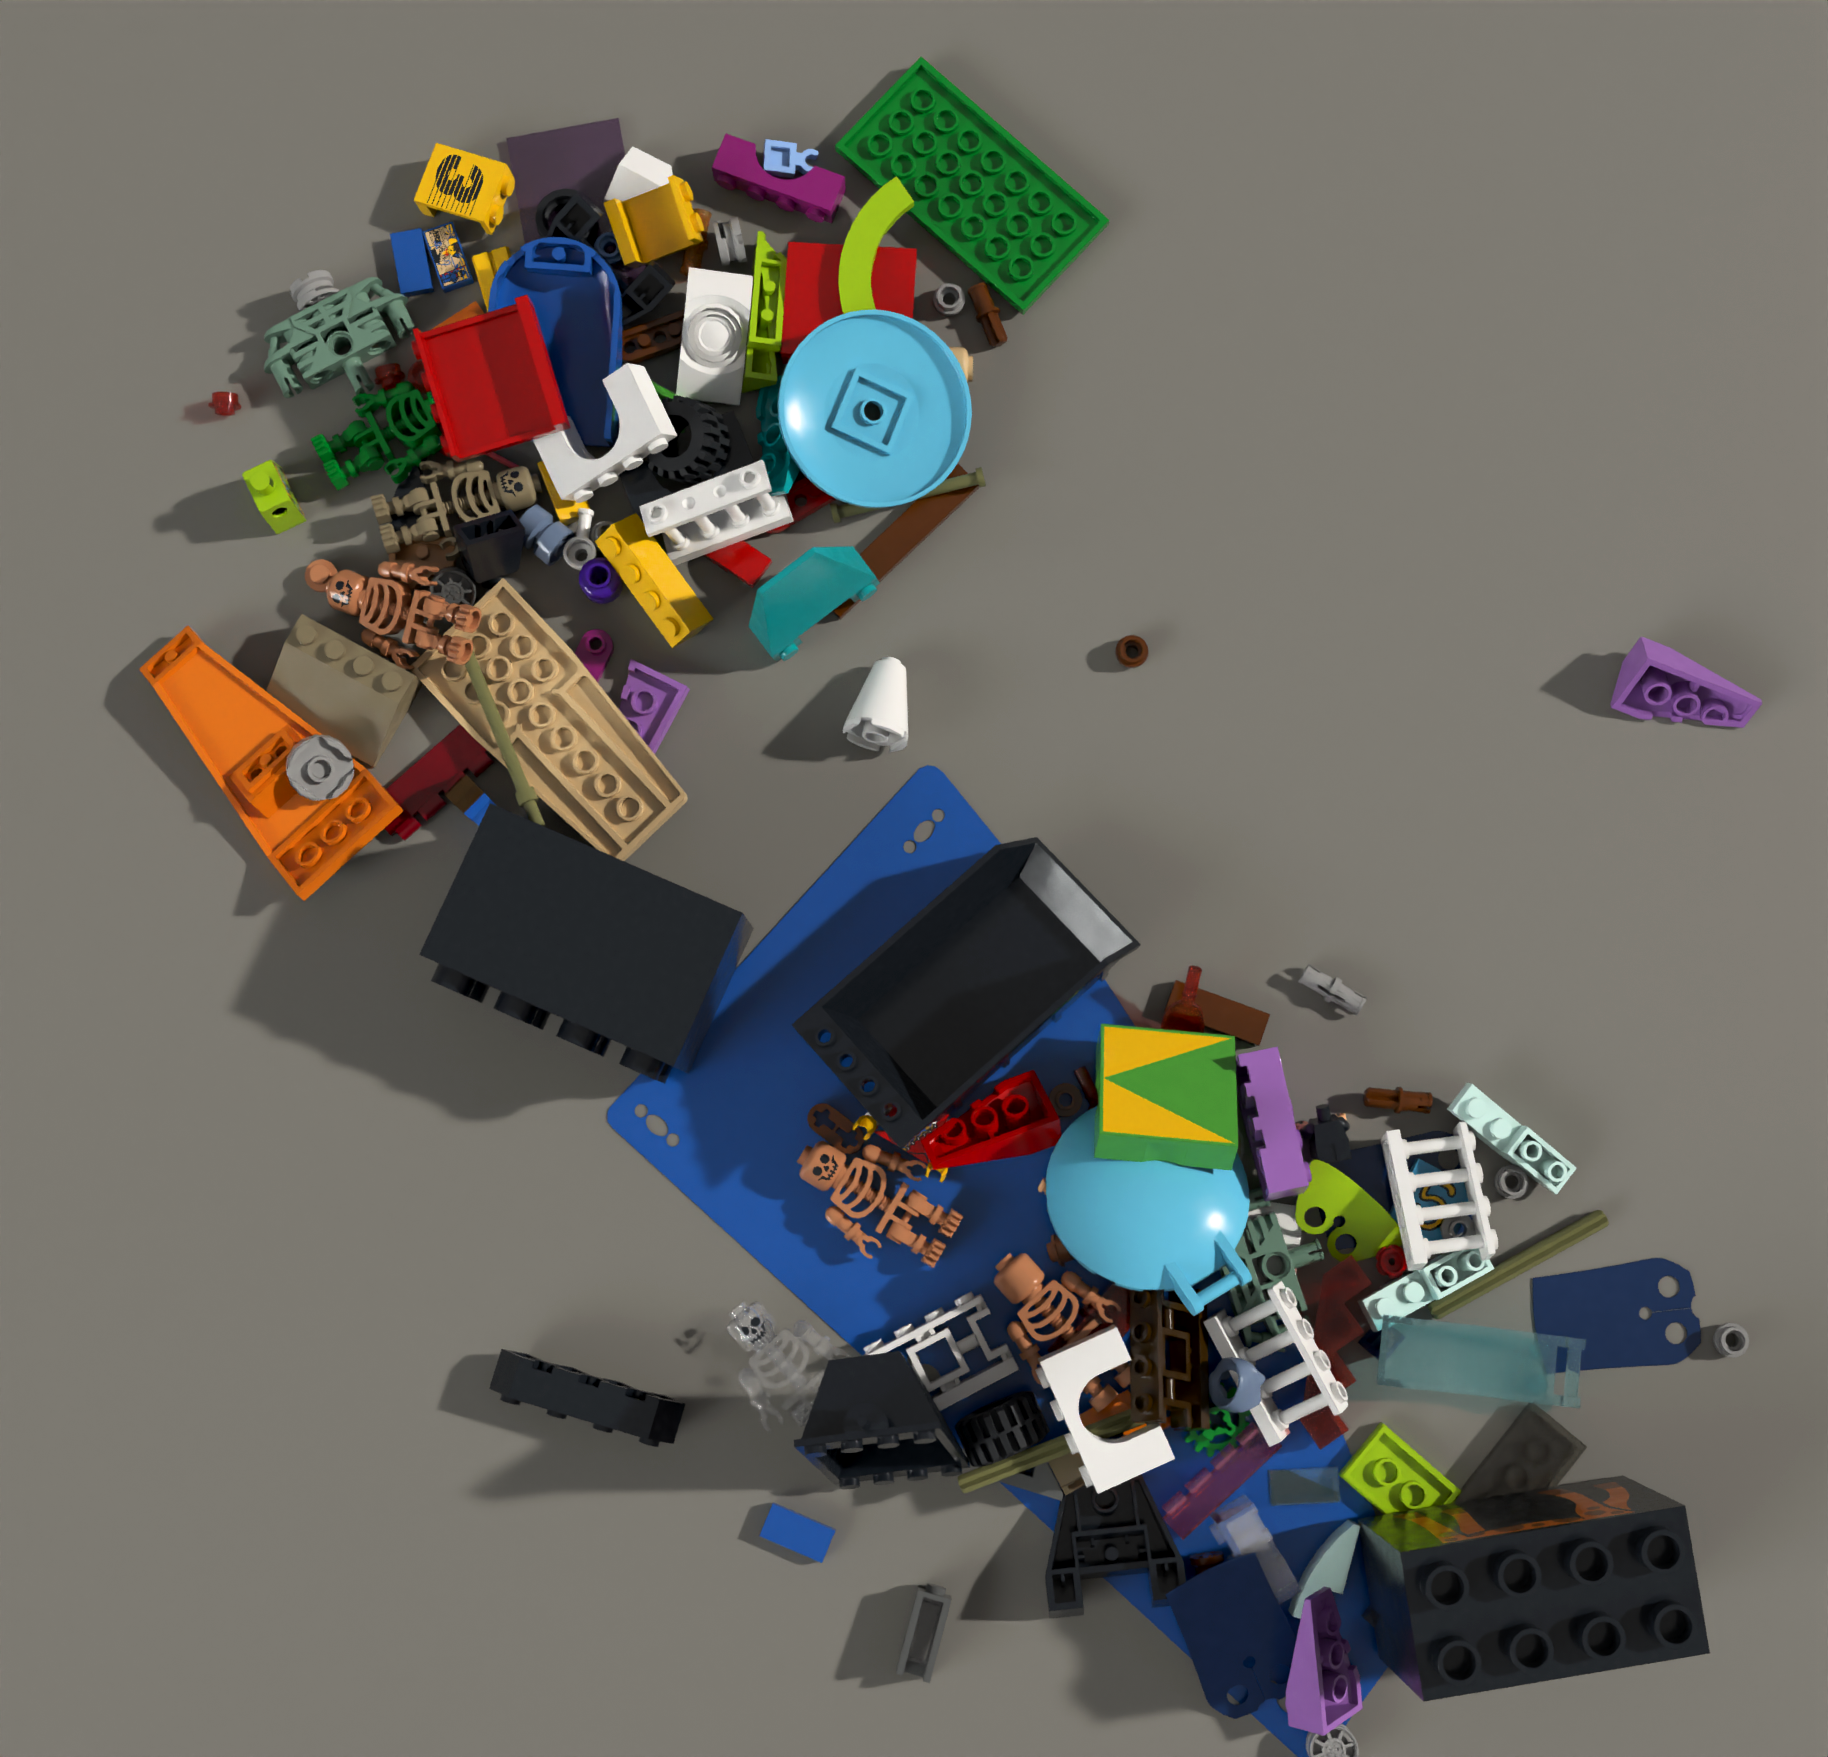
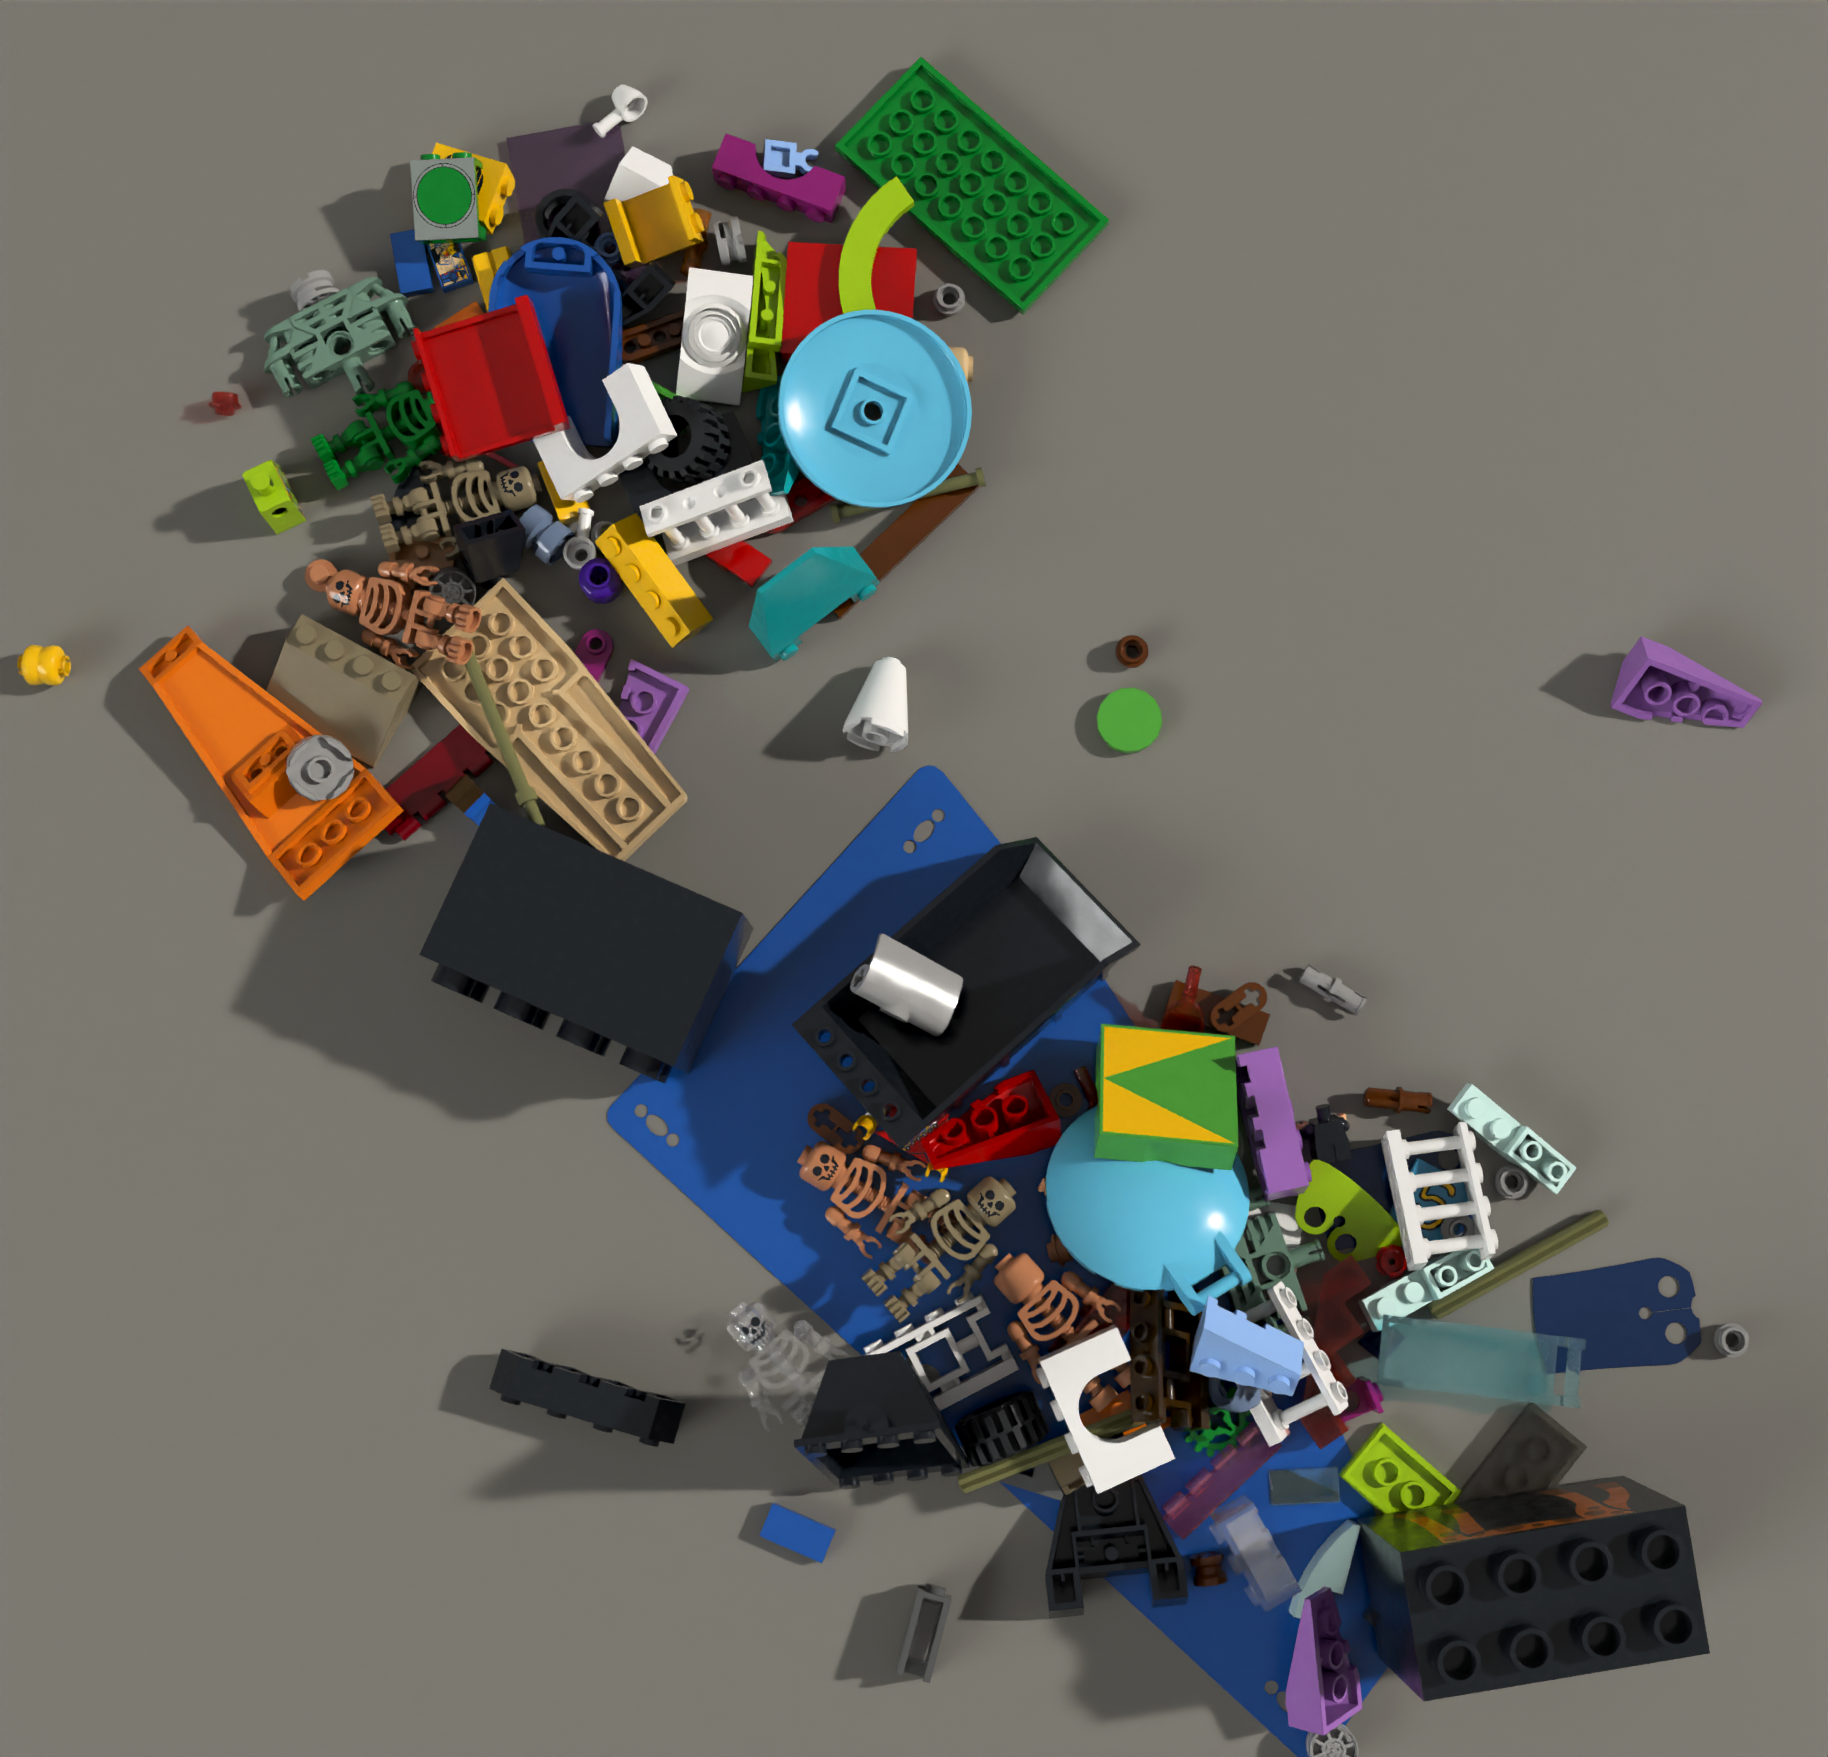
clear red plate [374,363,405,390] -> none
reddish brown axle [967,282,1008,347] -> none
dark blue piece [1166,1552,1297,1719] -> none
none -> yellow piece [17,645,71,686]
none -> panel [410,152,487,244]
none -> white bar [592,84,648,138]
none -> light grey panel [850,933,963,1037]
none -> dark tan piece [860,1176,1016,1323]
none -> bright green tile [1096,688,1162,754]
none -> light blue wedge [1189,1295,1304,1397]
none -> reddish brown beam [1209,982,1267,1033]
none -> magenta bracket [1337,1376,1384,1423]

